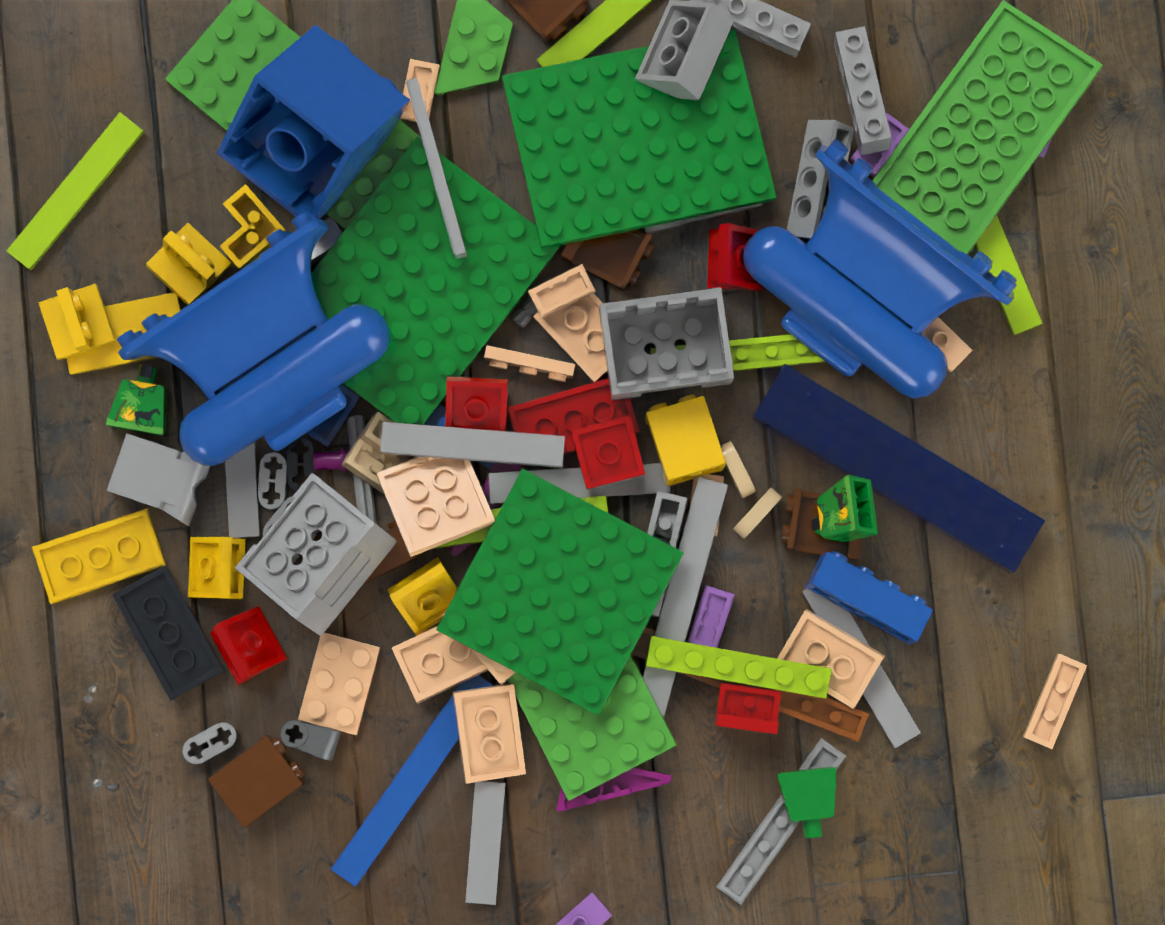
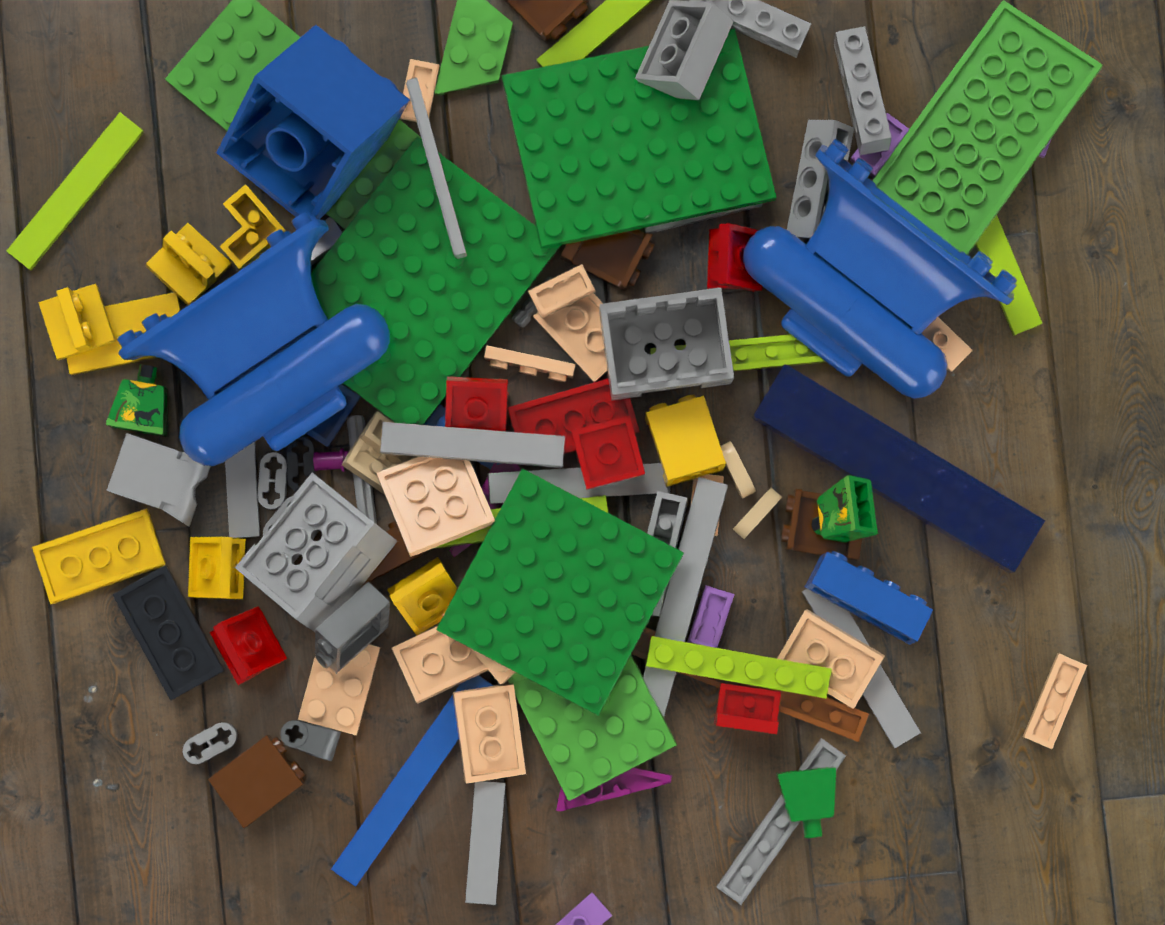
none -> dark grey window [315,582,390,674]

